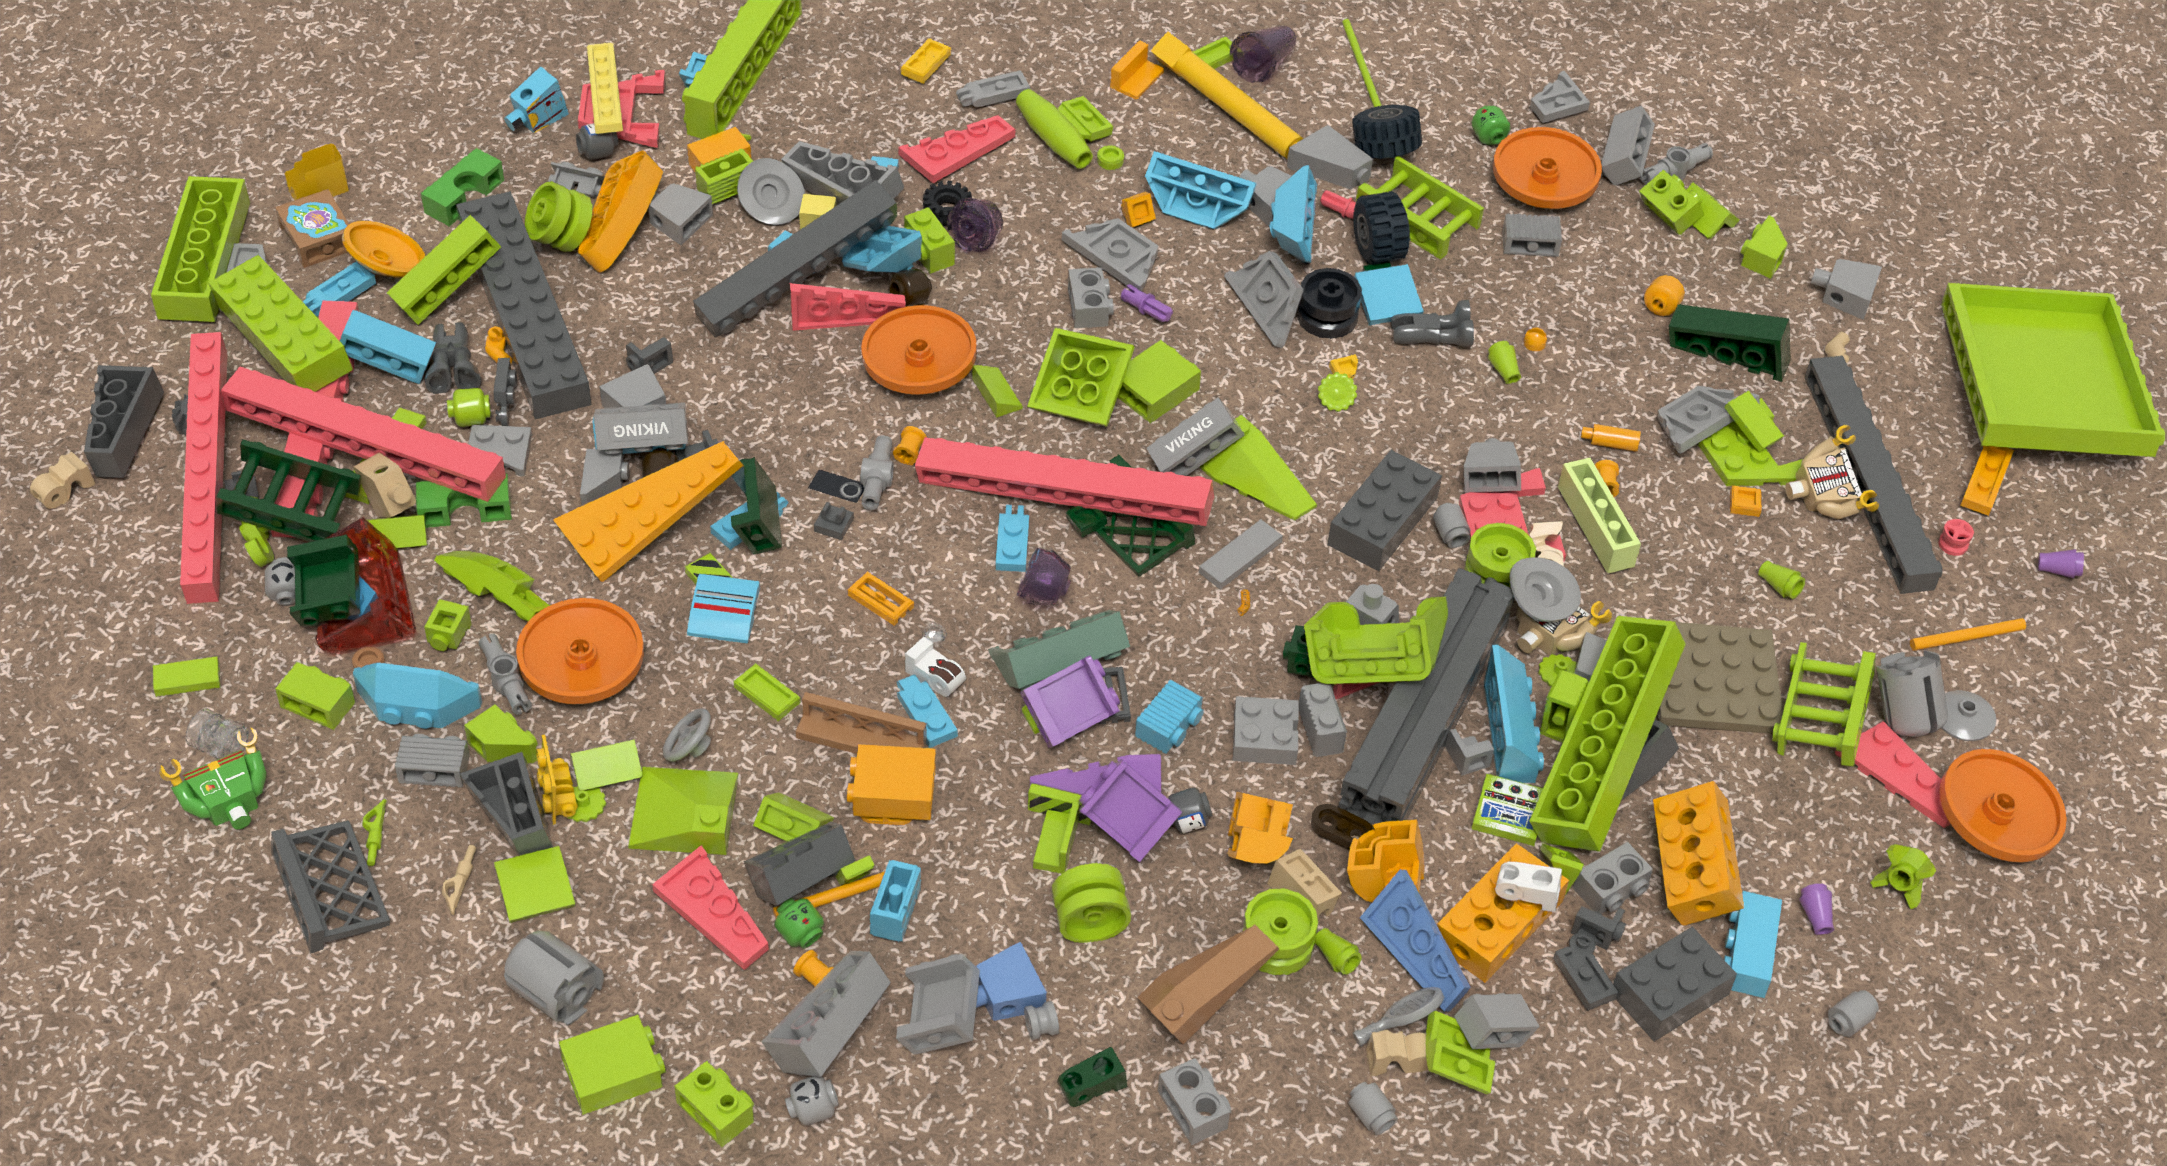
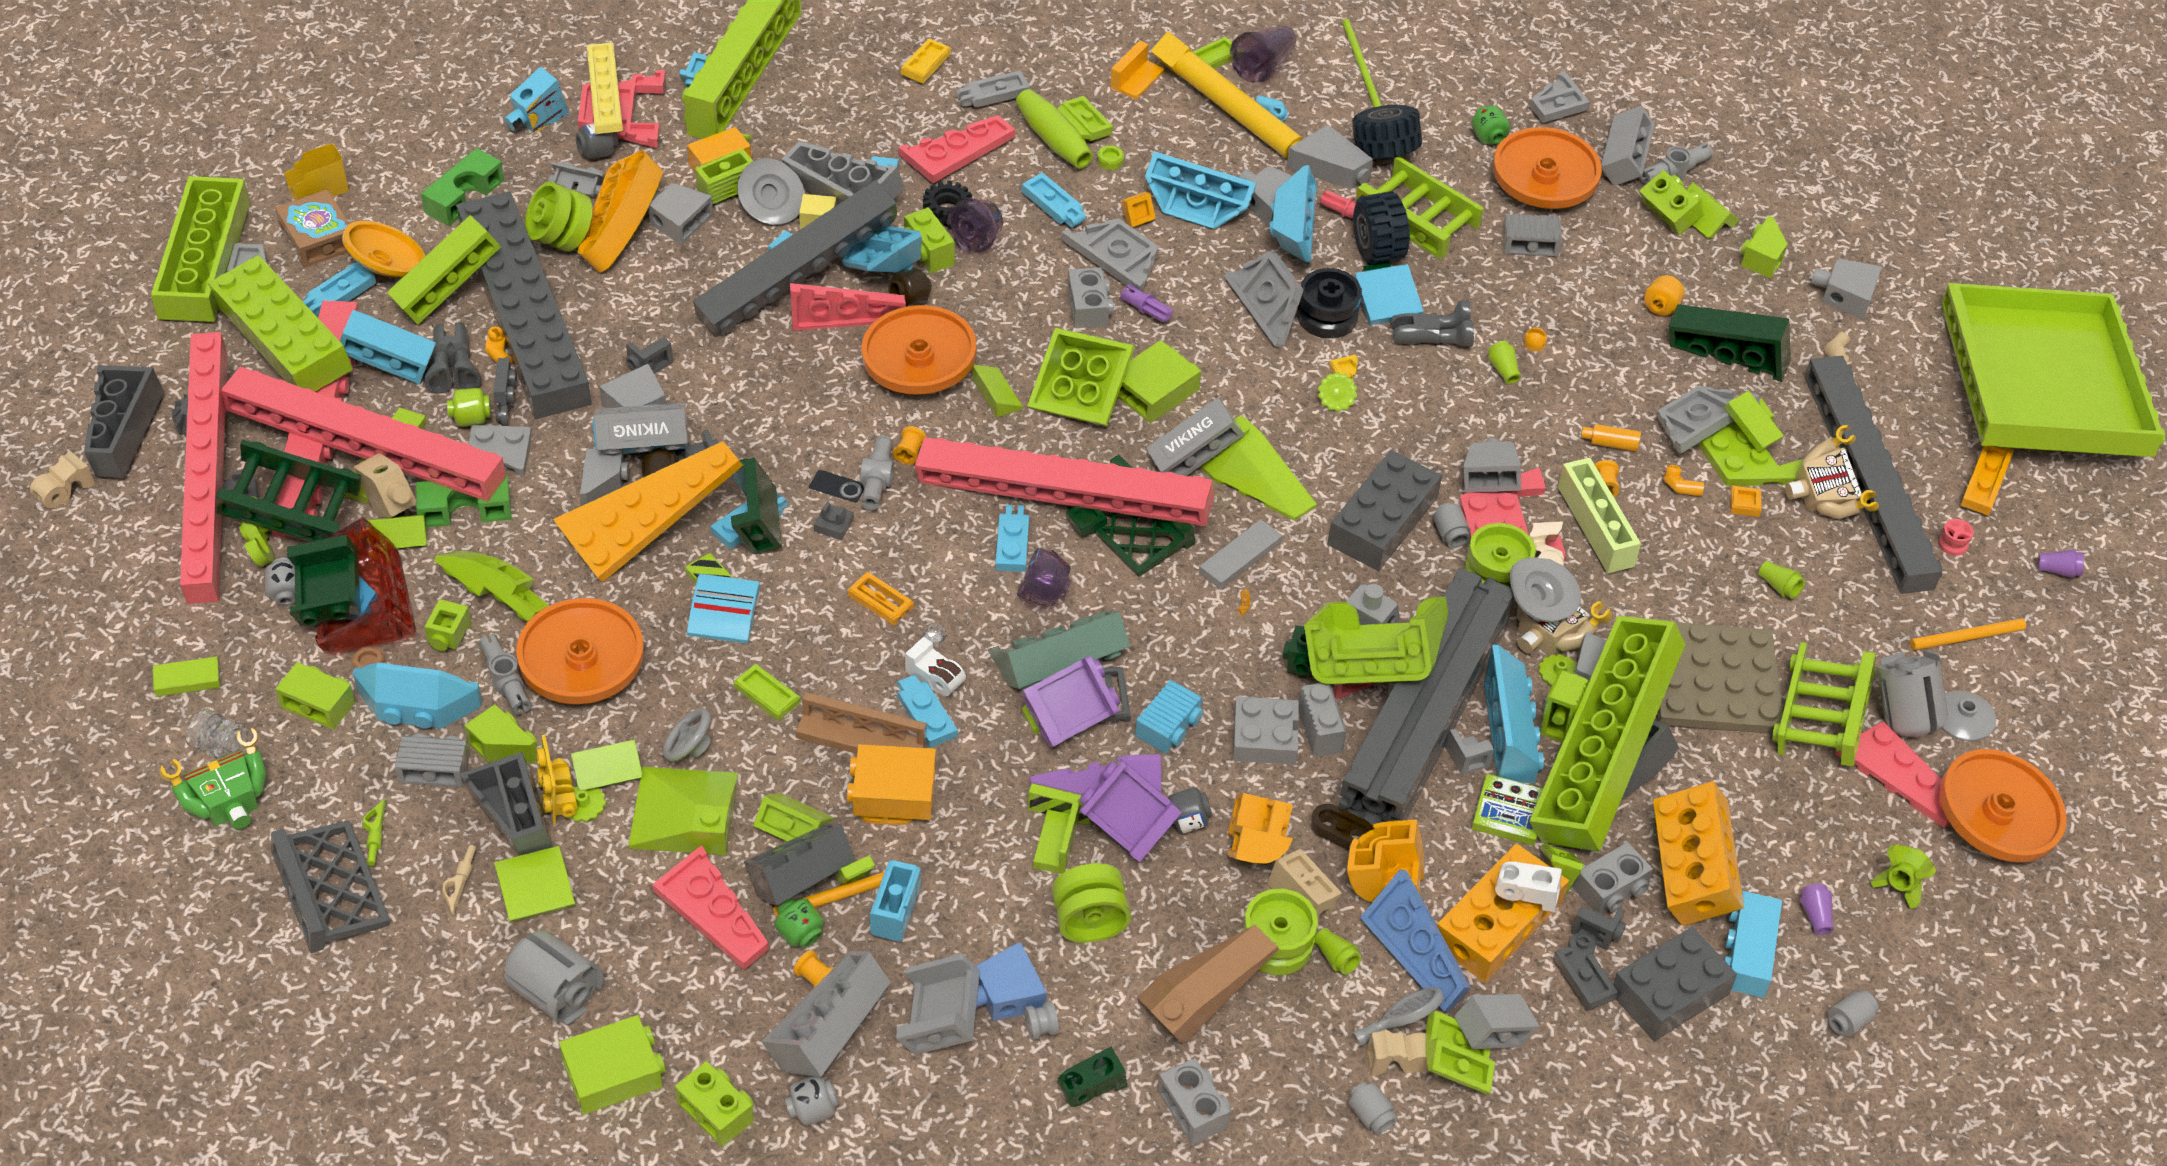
none -> medium azure hinge [1022,172,1086,228]
none -> medium azure arm [1256,95,1288,121]
none -> light orange arm [1663,465,1704,496]

